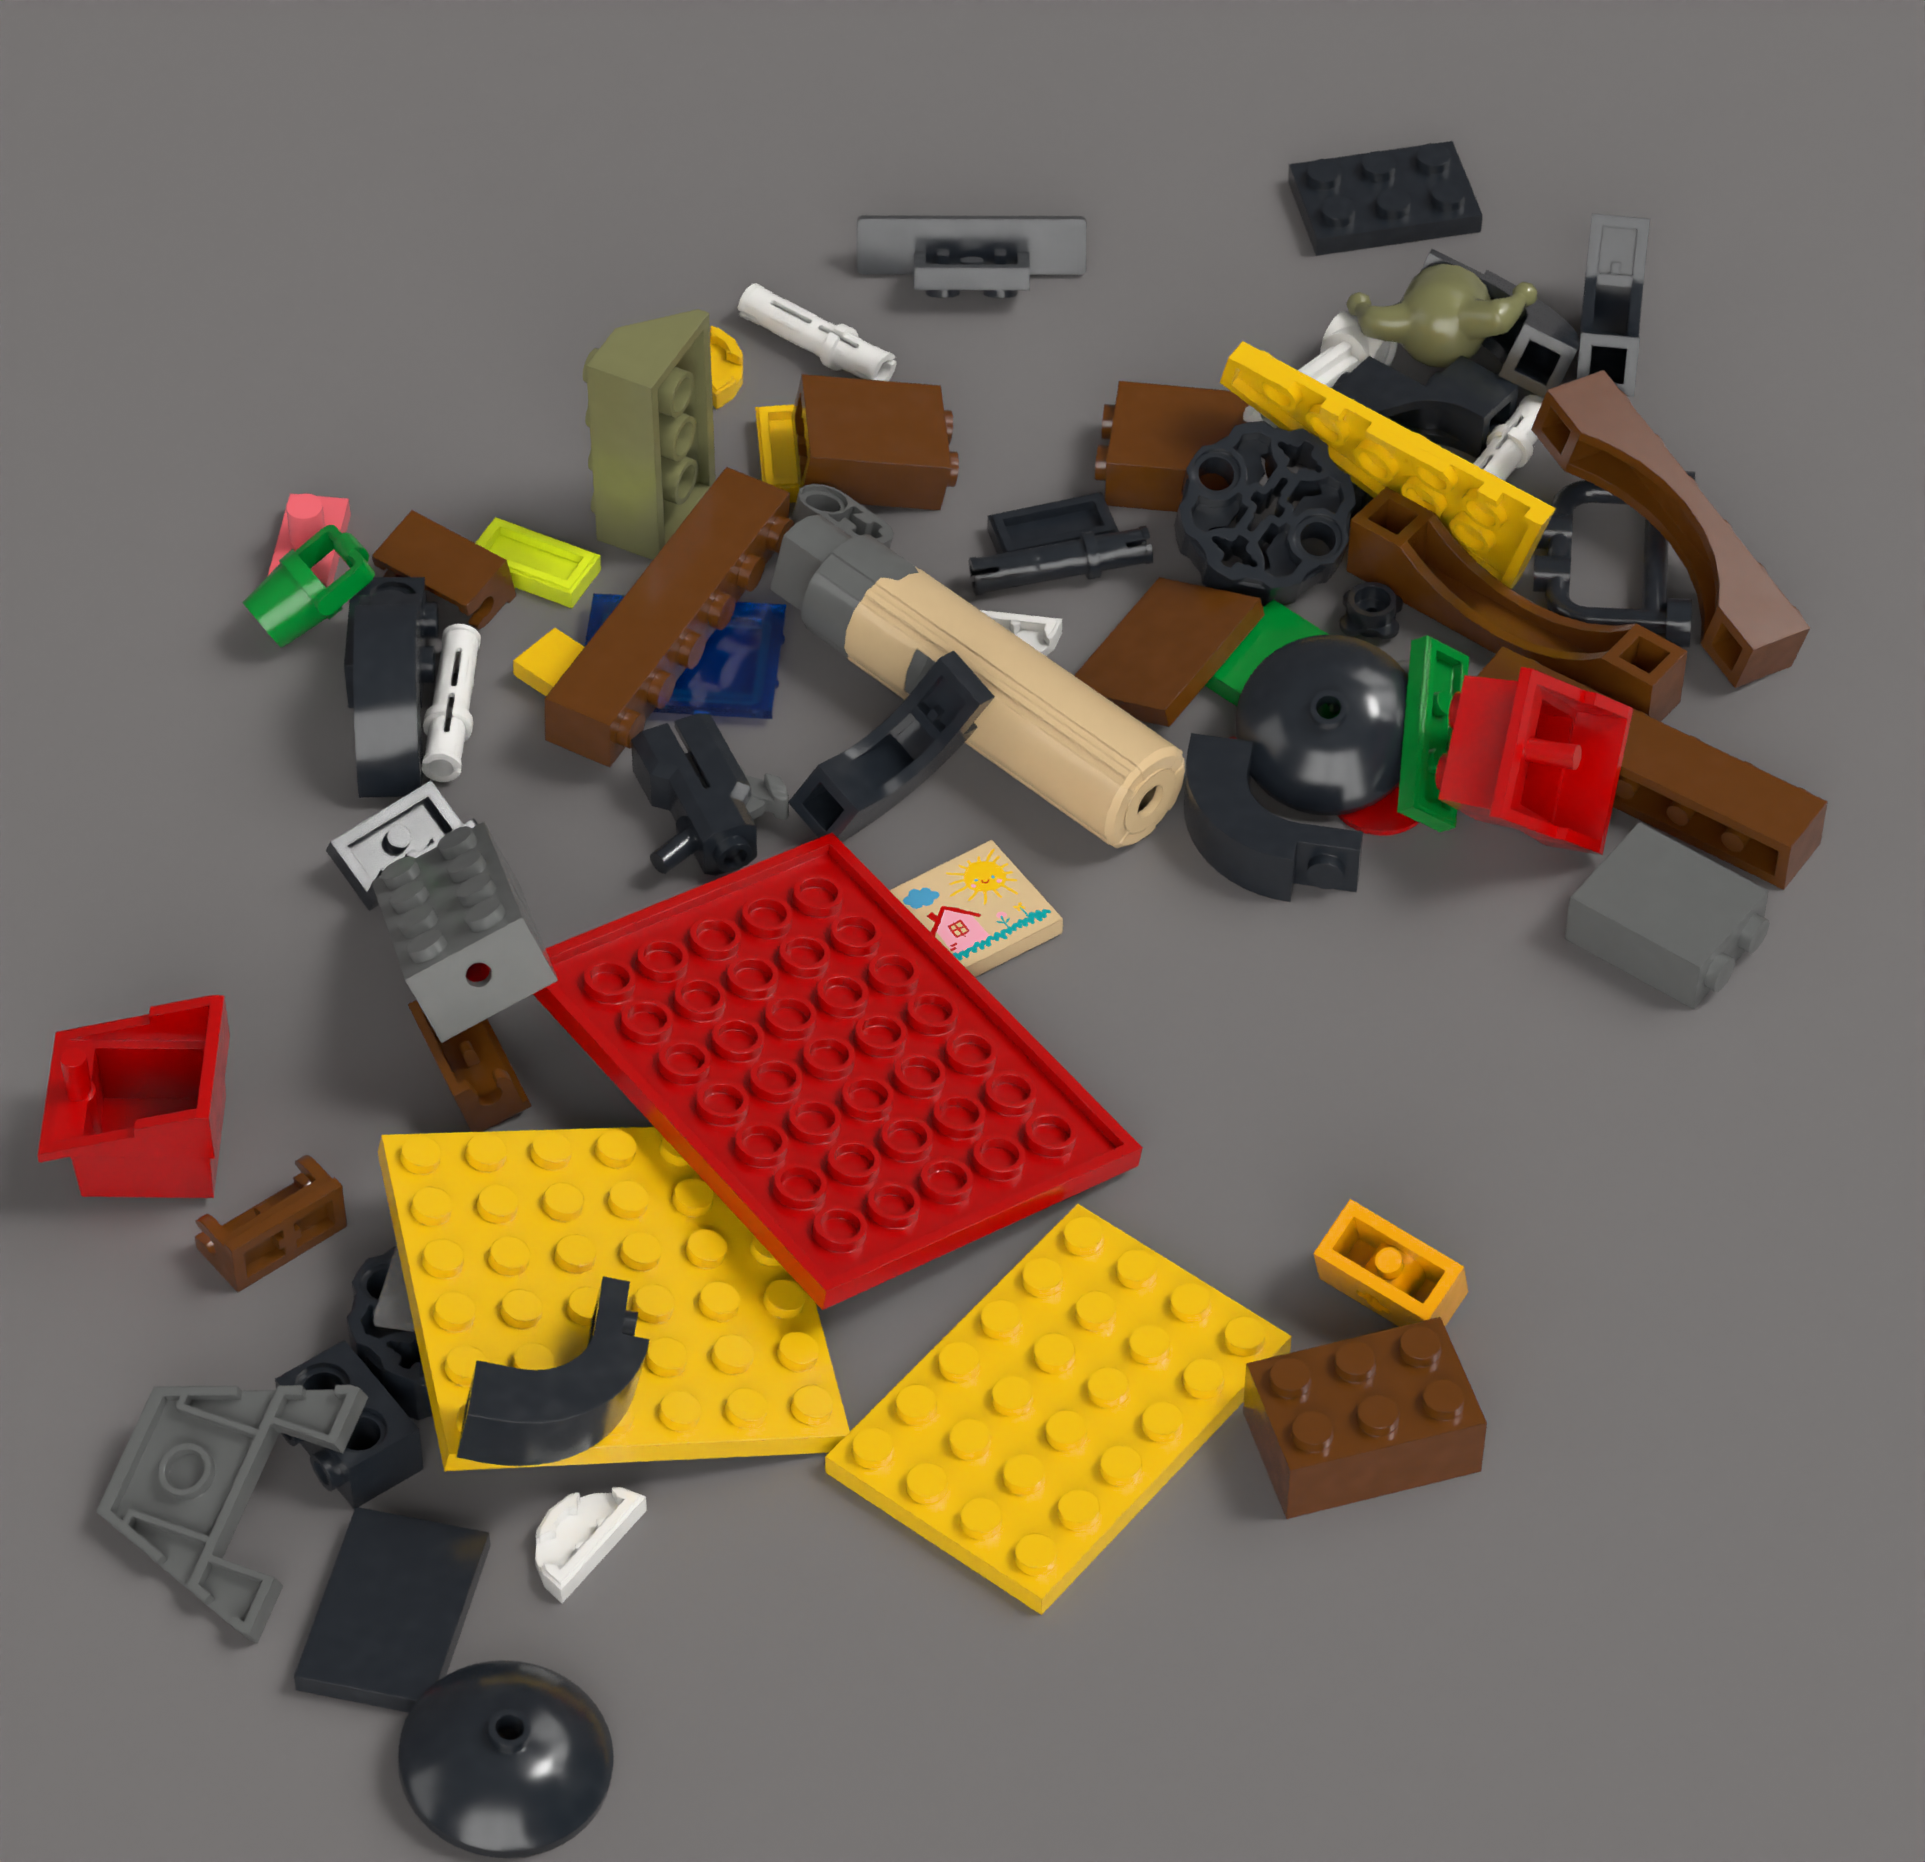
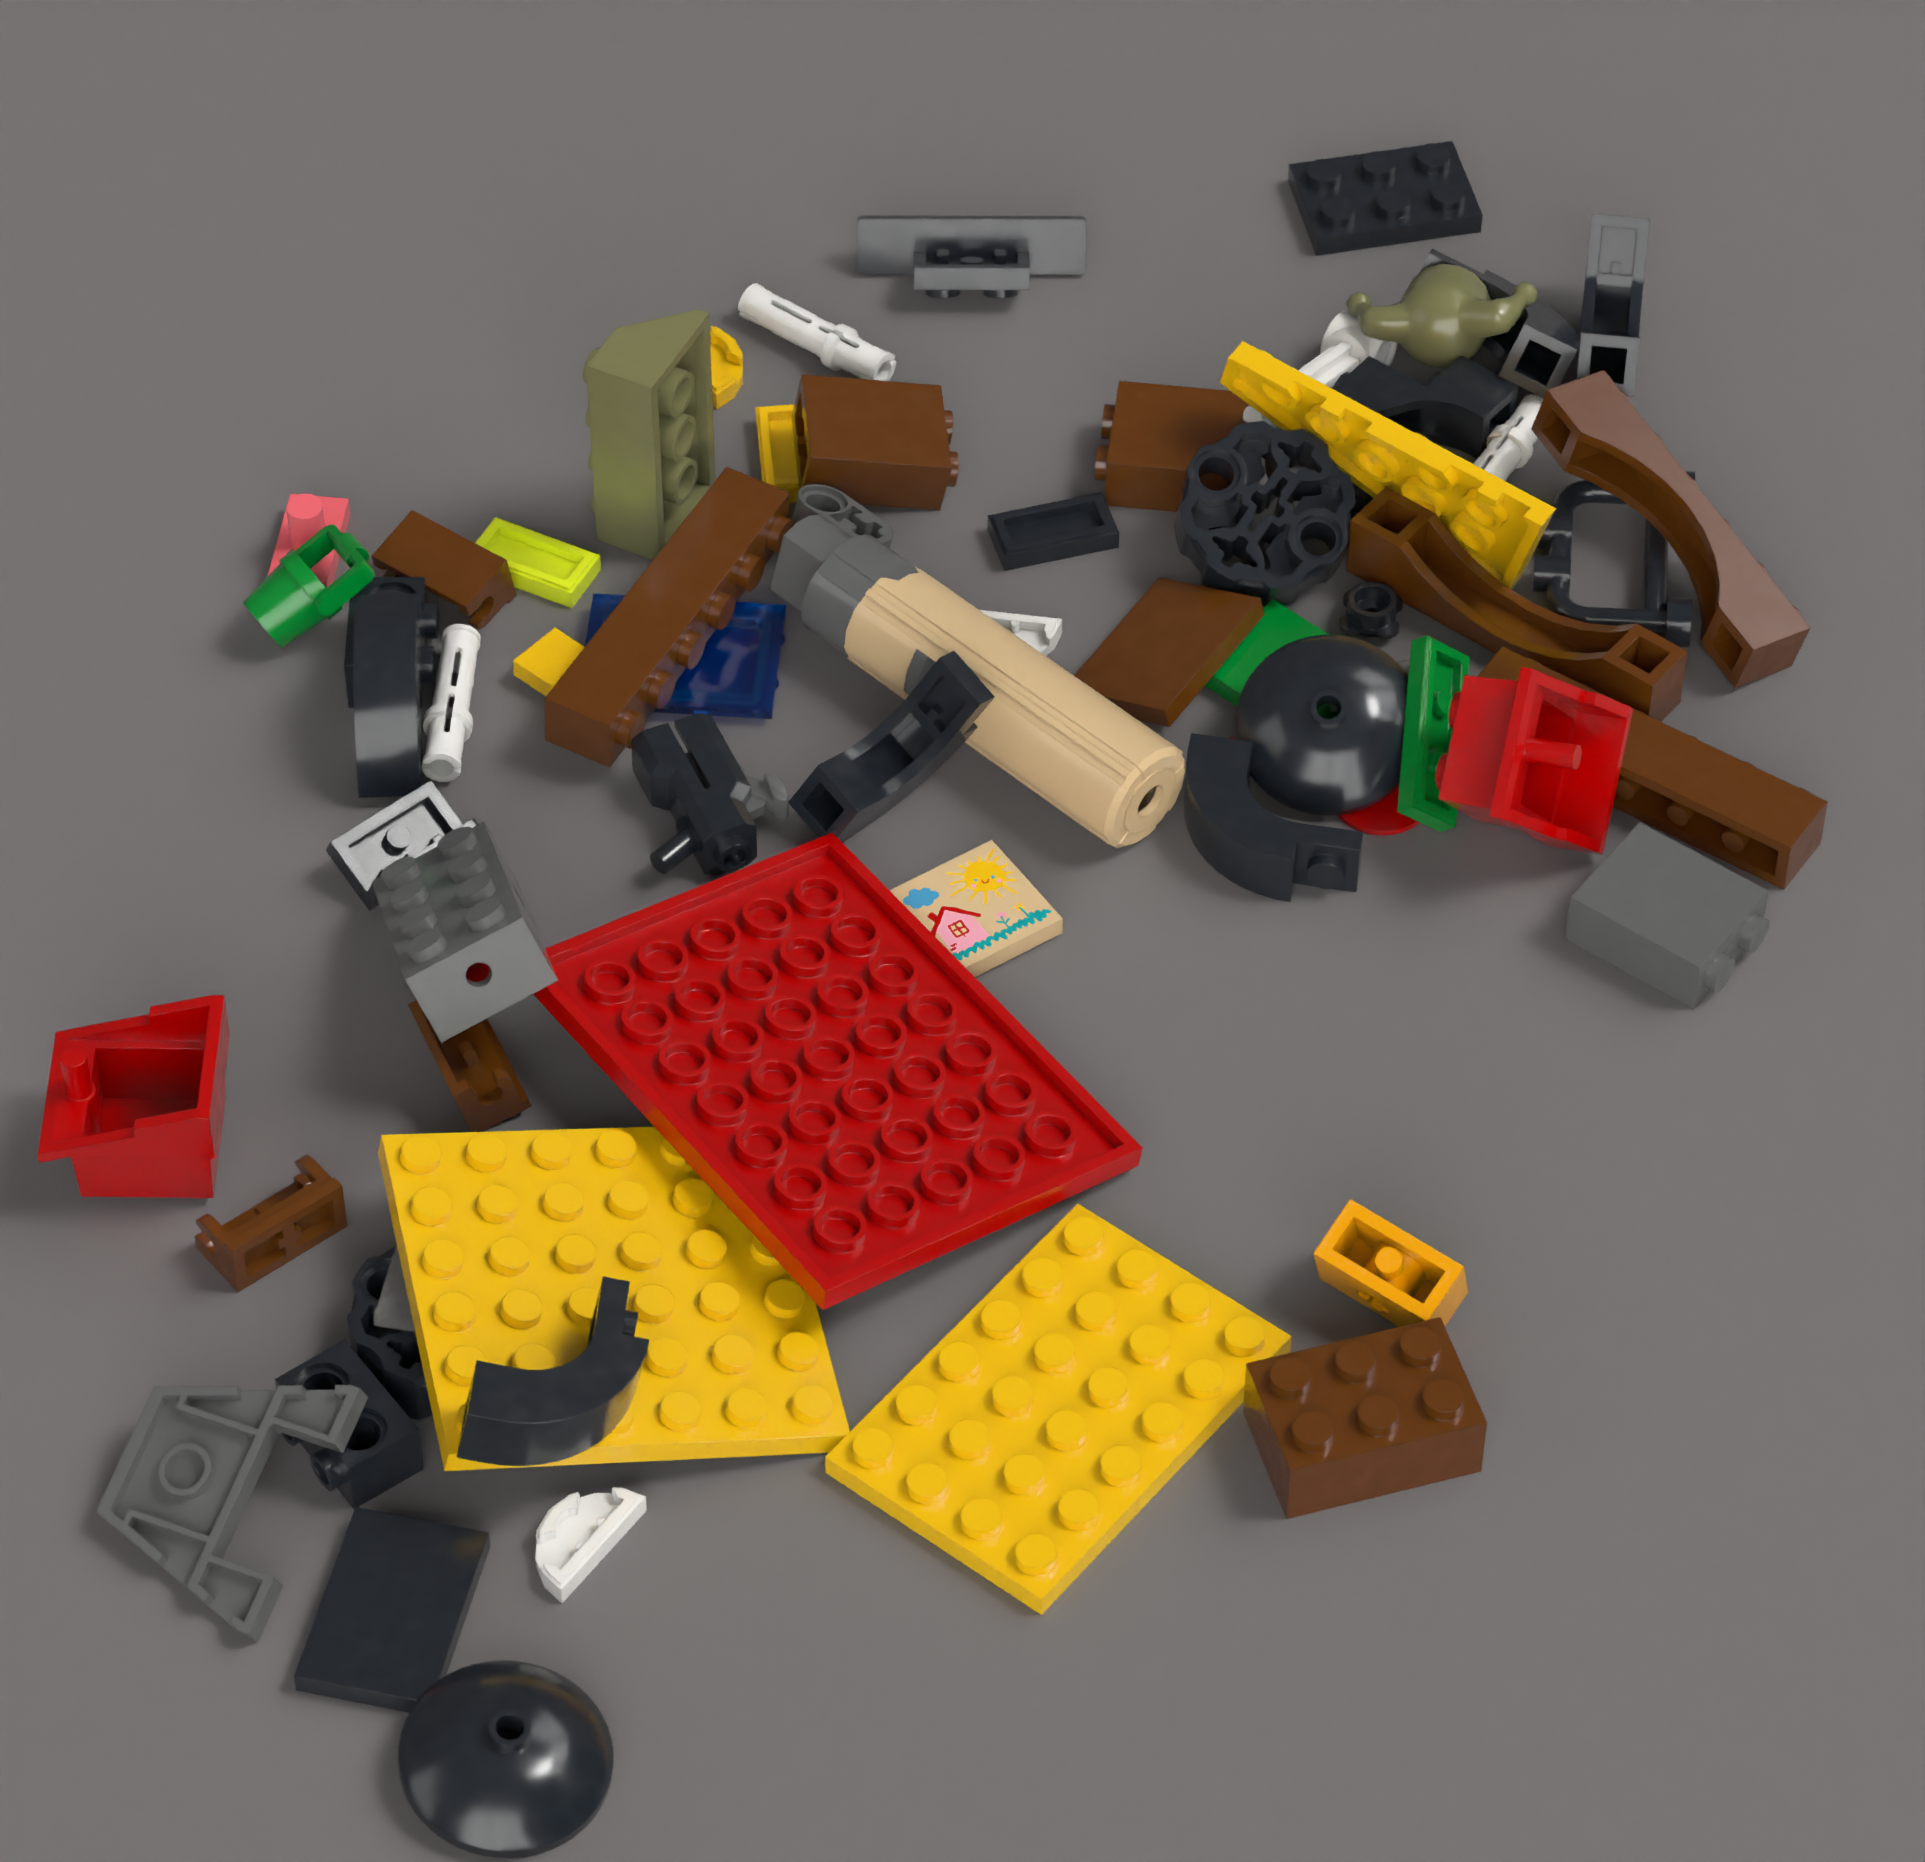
black pin [968,525,1153,596] -> none

